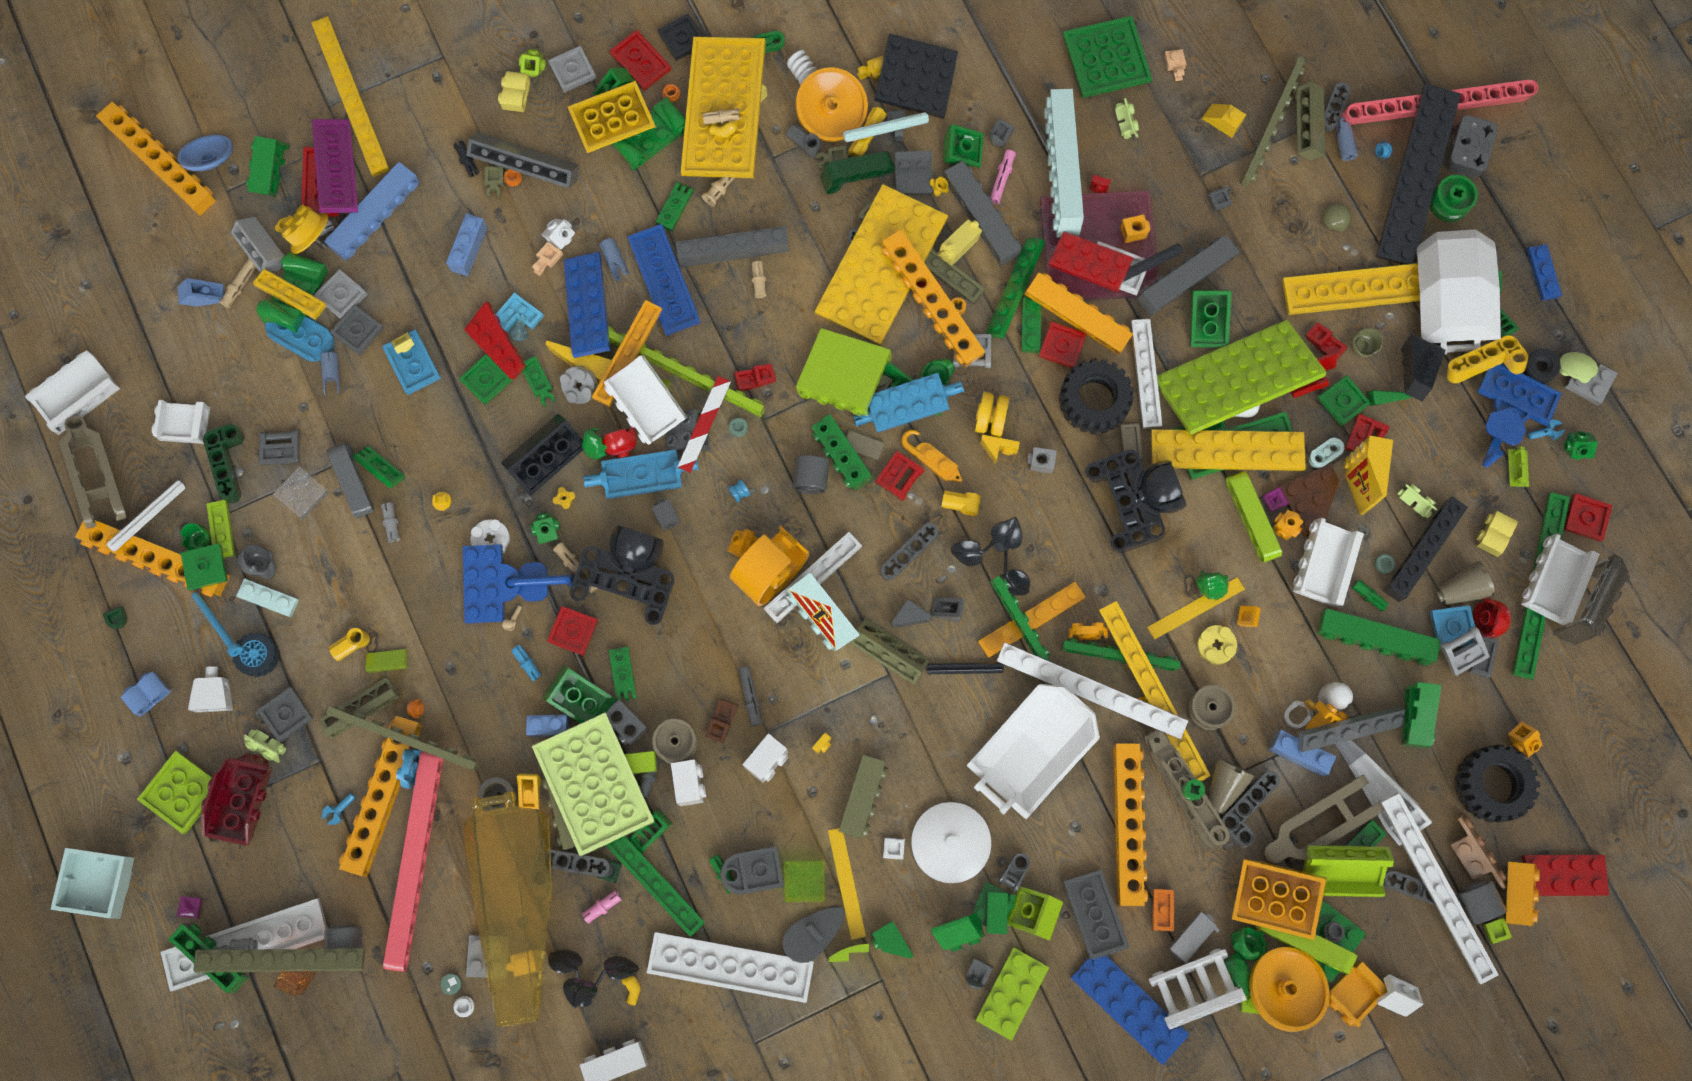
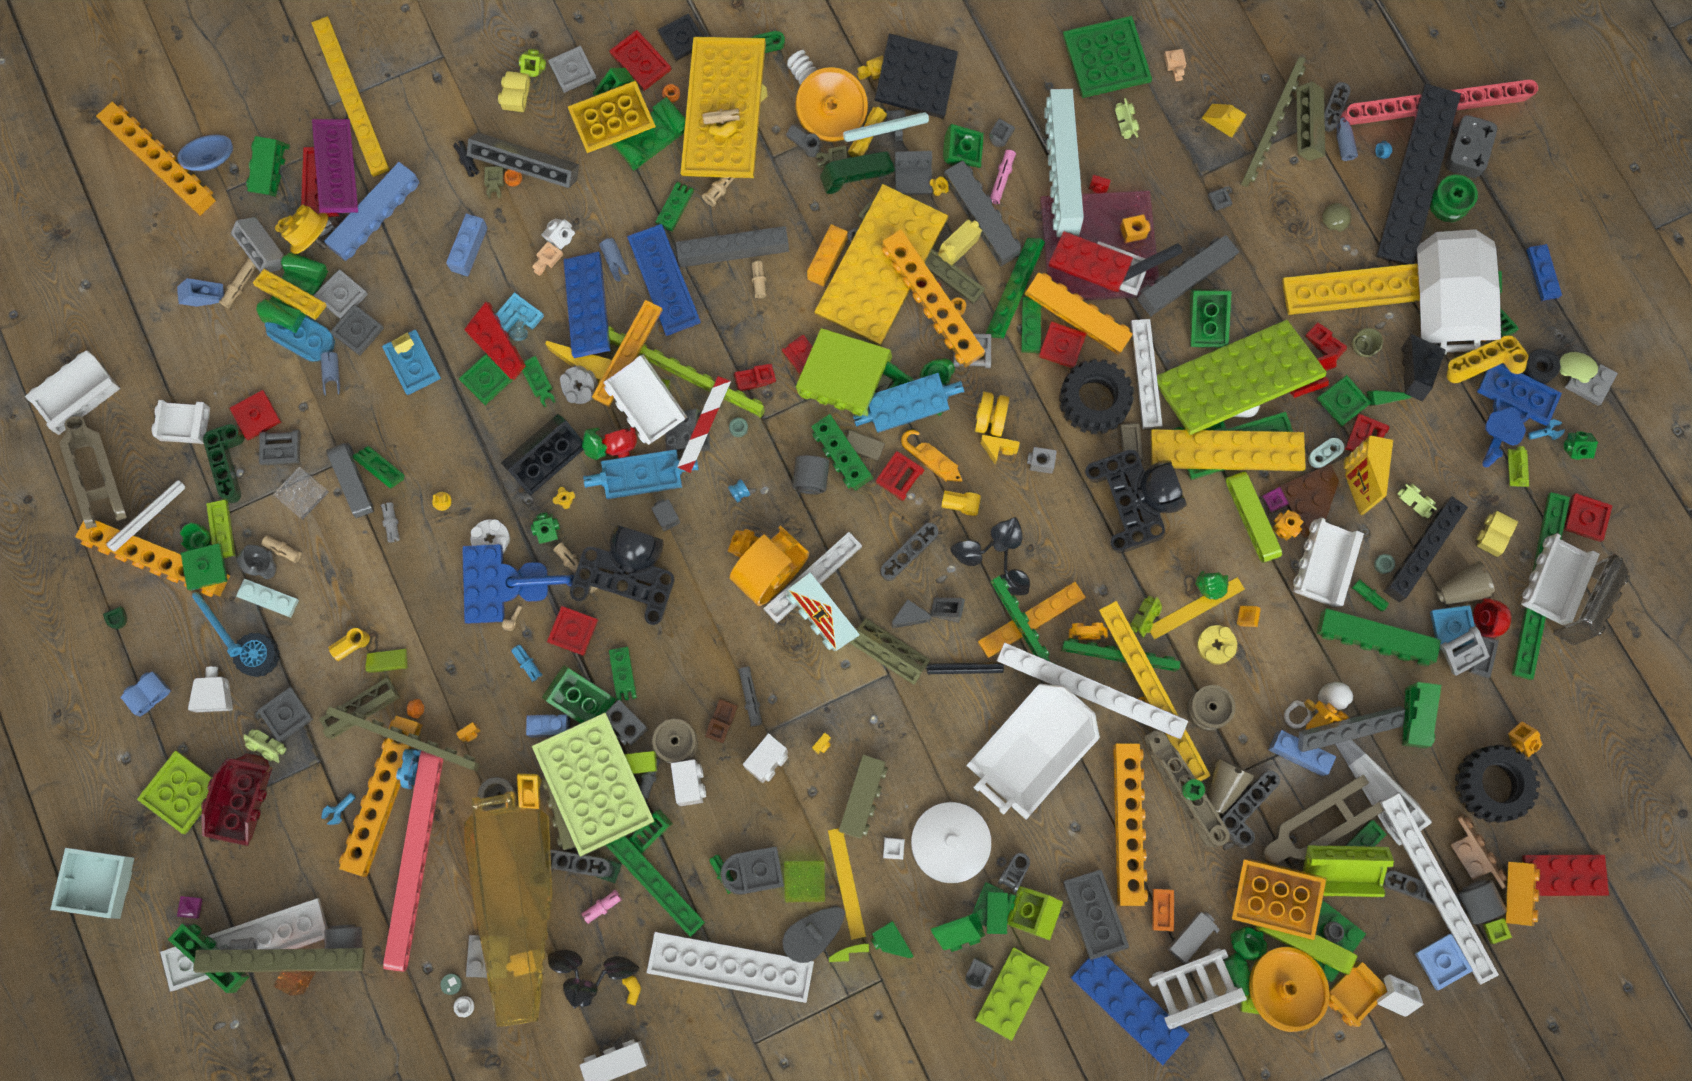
none -> red plate [229,390,282,441]
none -> tan pin [261,535,302,563]
none -> light orange plate [456,722,481,742]
none -> red plate [782,335,813,375]
none -> light orange brick [807,224,848,287]
none -> lime hinge [1130,596,1162,638]
none -> light blue plate [1415,934,1473,990]

